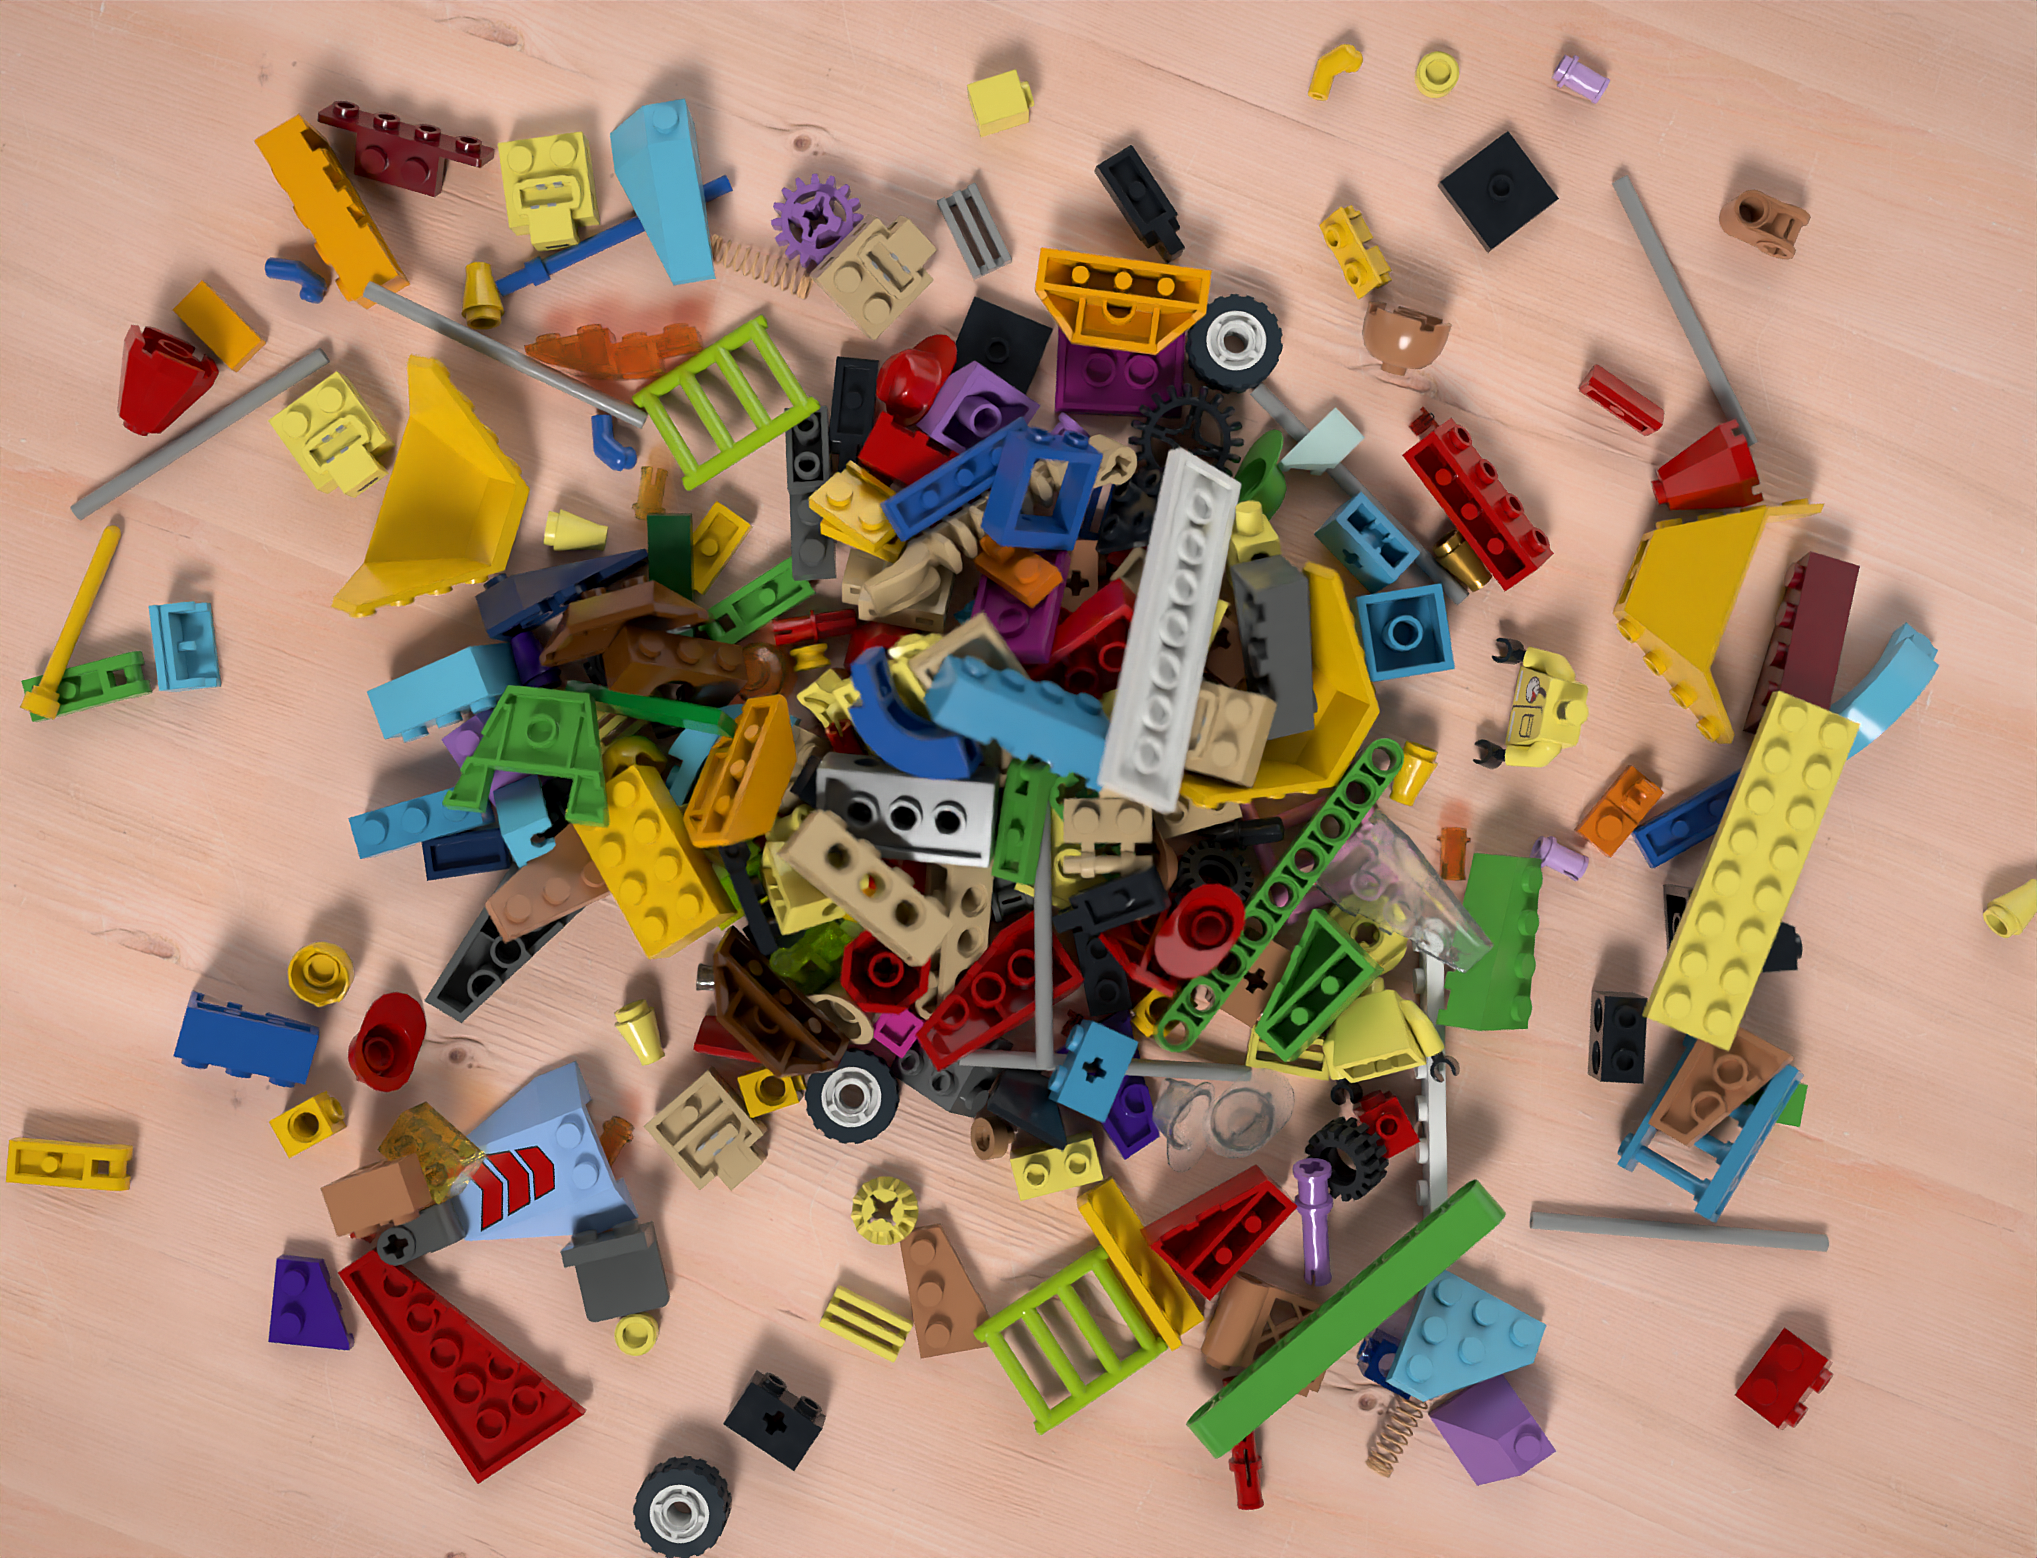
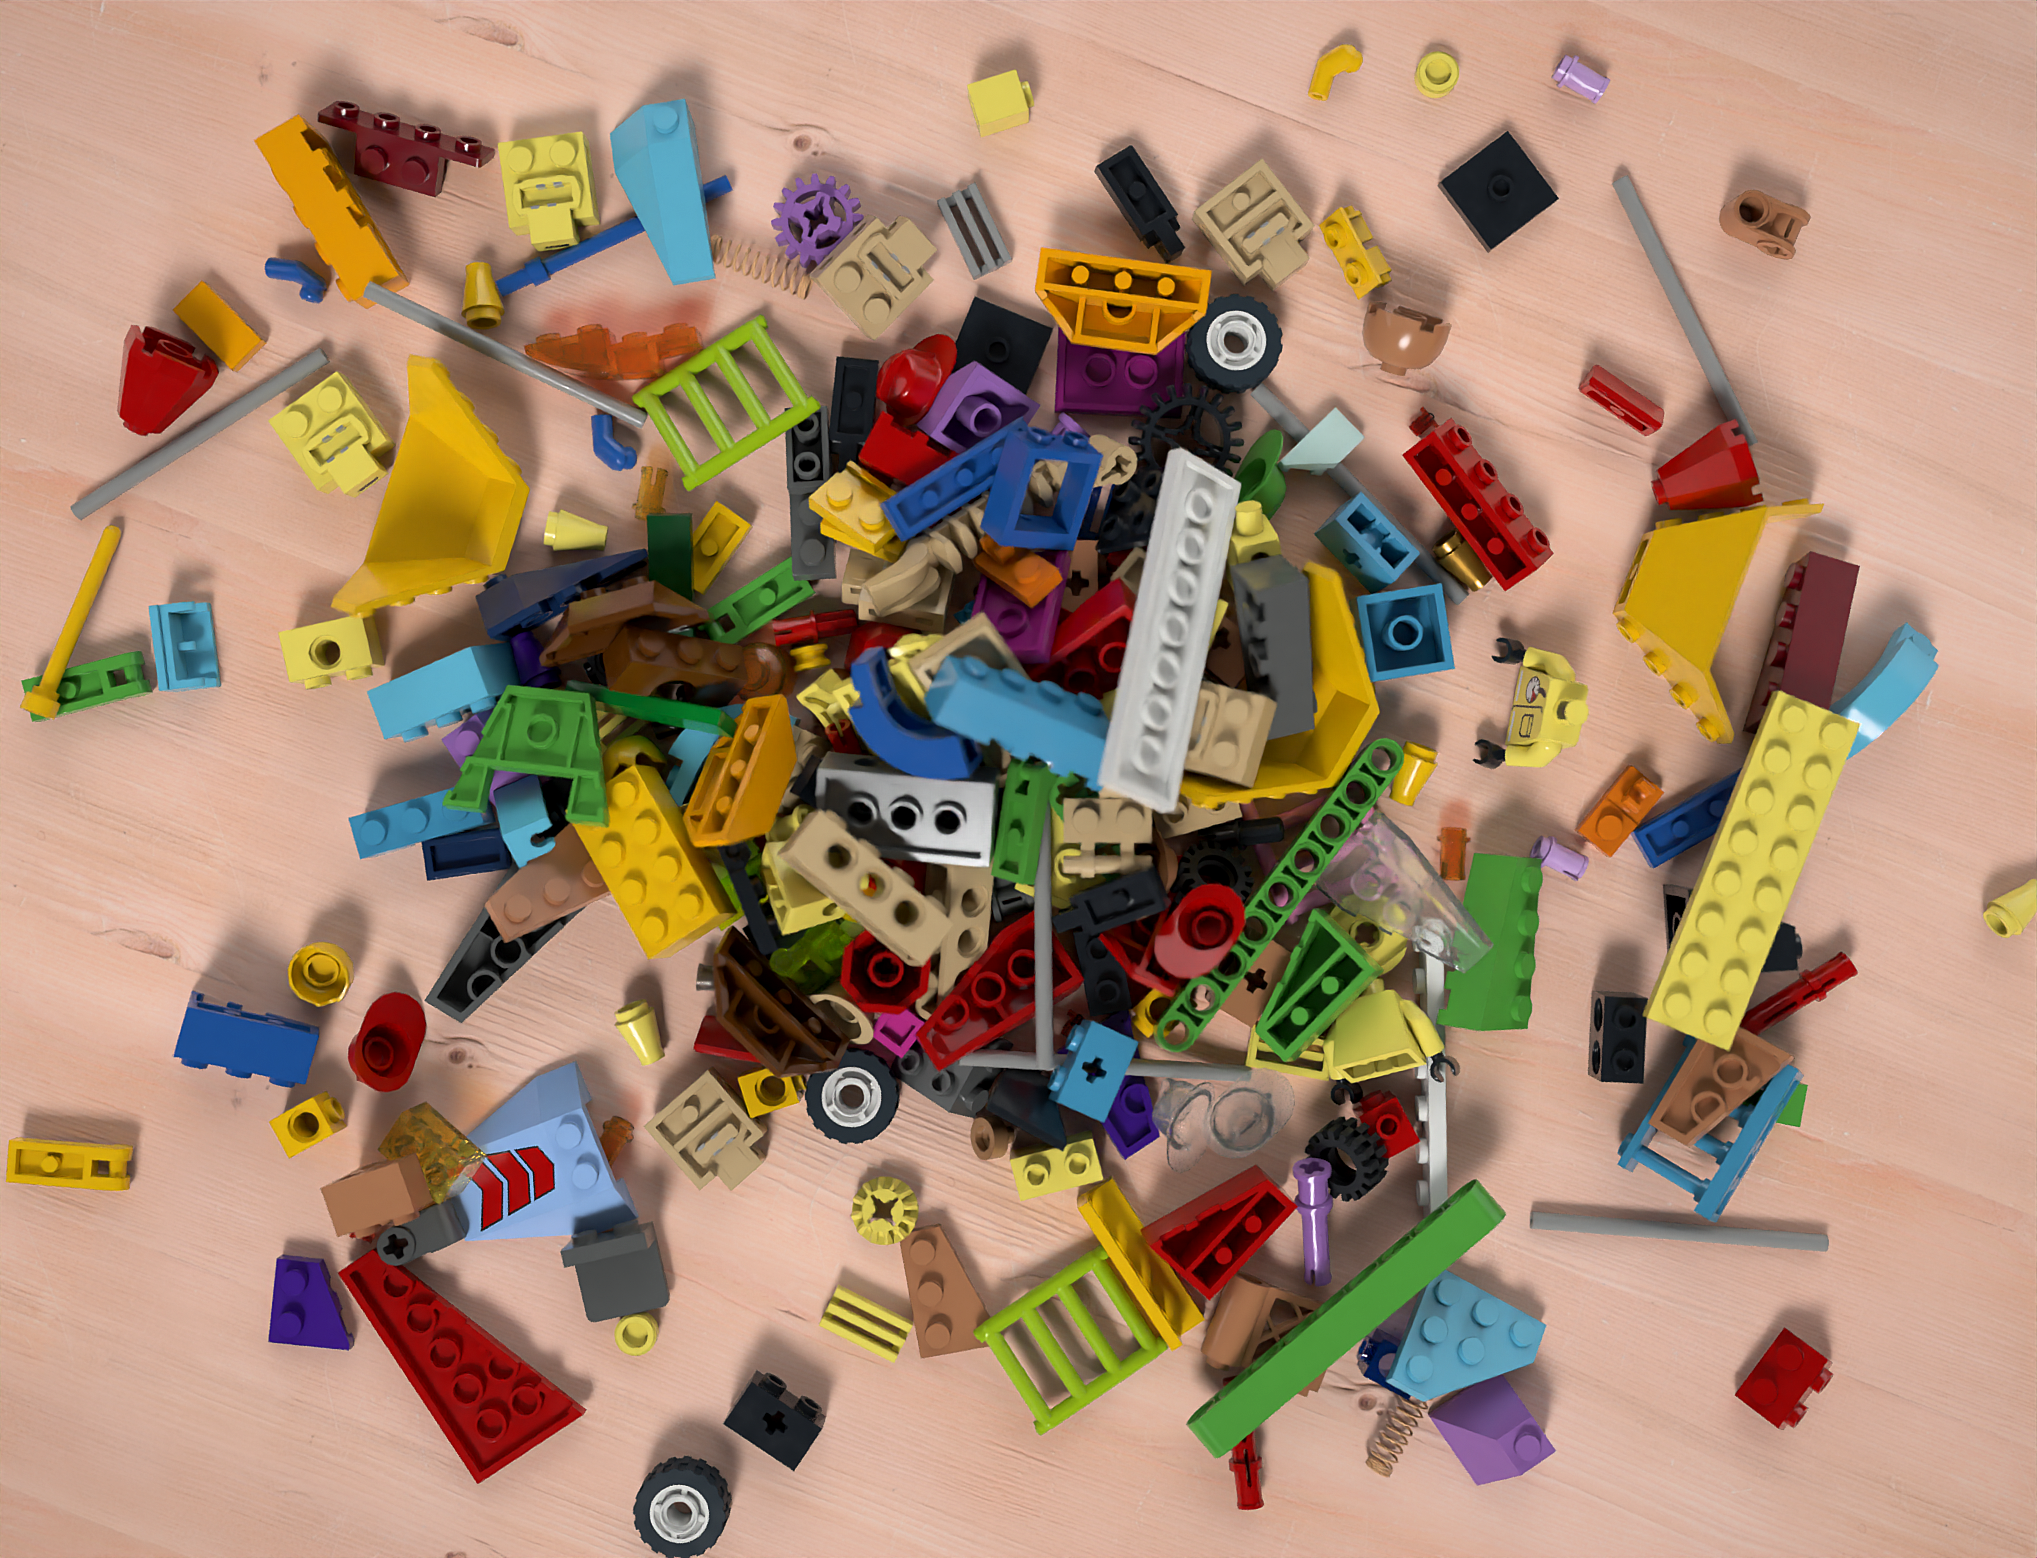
none -> light yellow brick [278,616,385,690]
none -> tan piece [1192,158,1314,291]
none -> red pin [1739,952,1858,1036]

